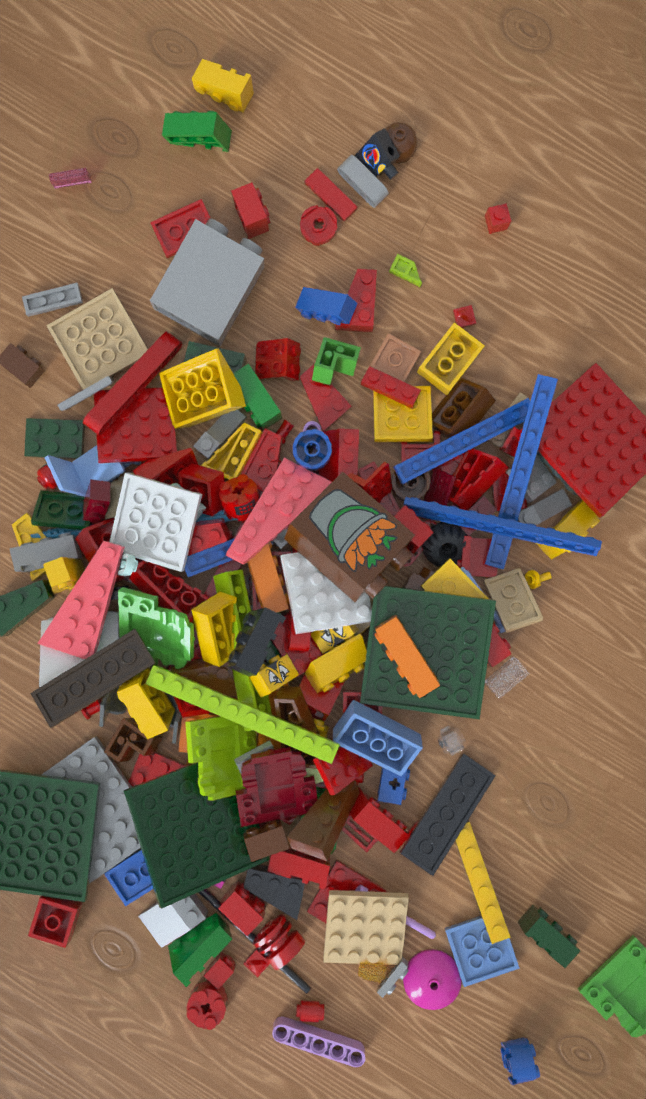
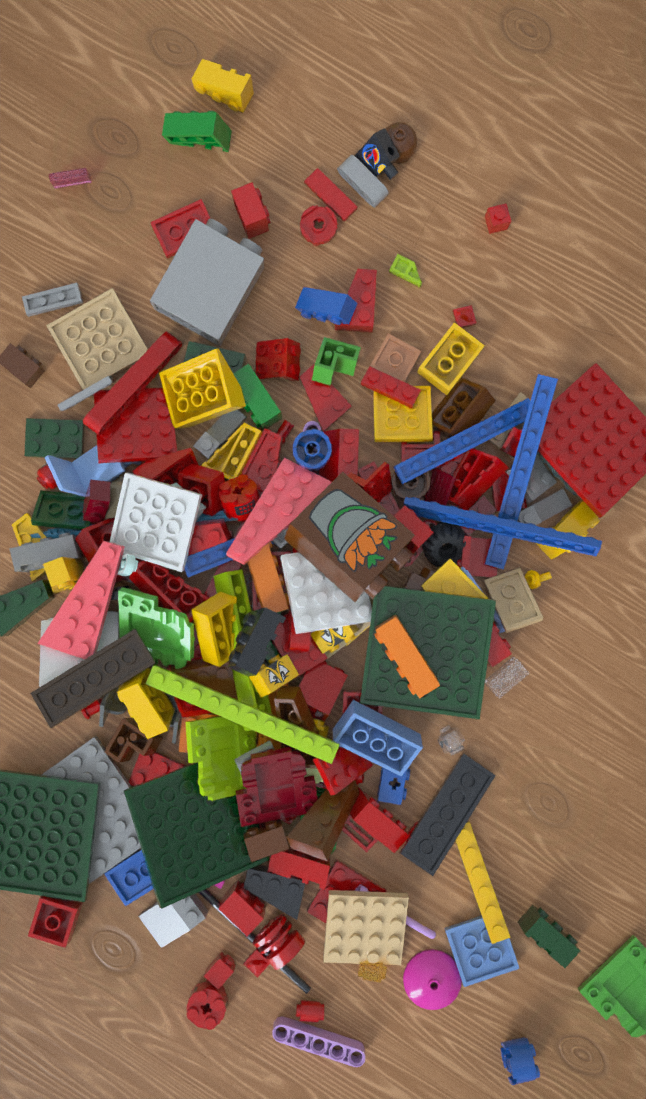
green wedge [168,912,232,987] -> none
yellow slope [305,634,367,694] -> none
light grey plate [377,957,409,998] -> none

